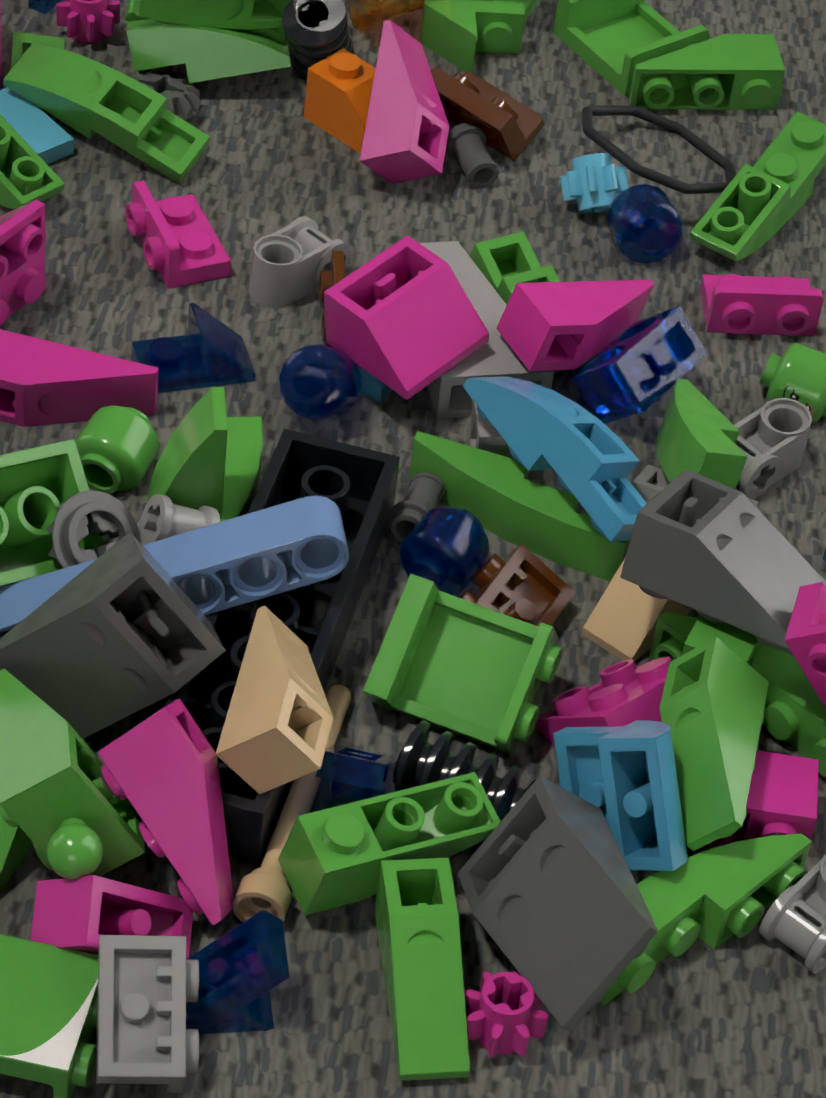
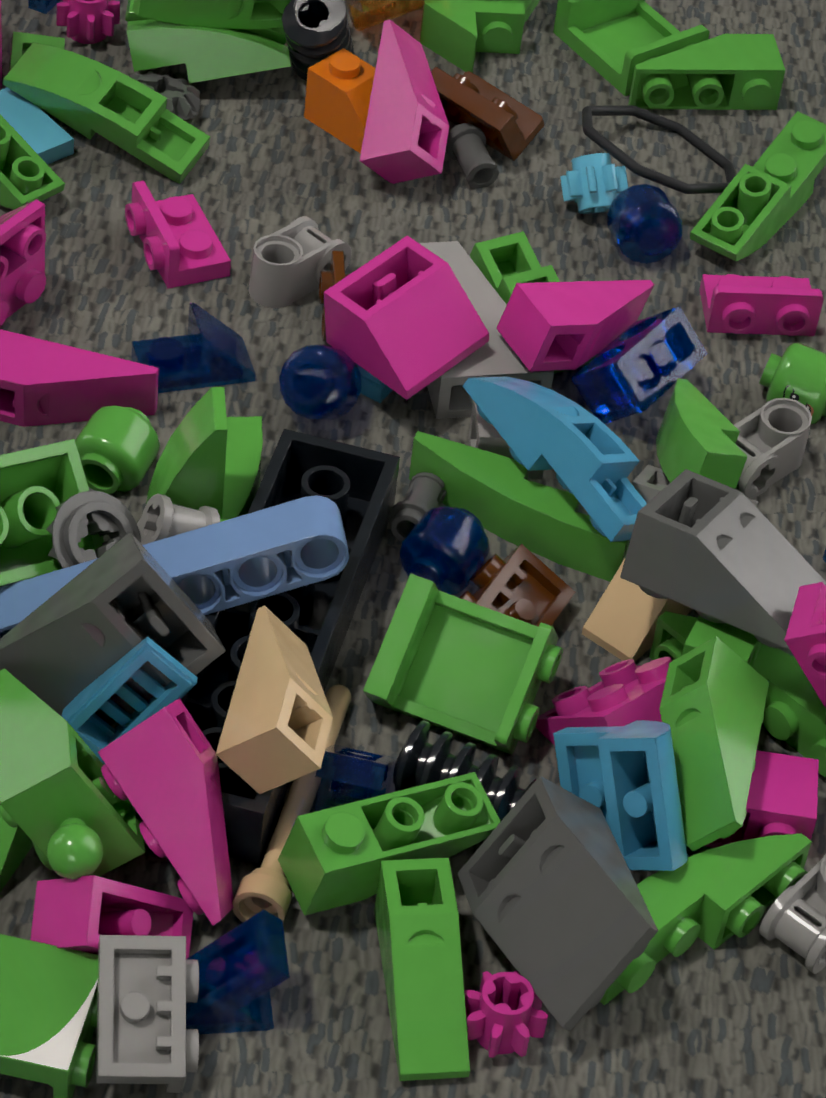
none -> dark azure slope [61,636,198,764]

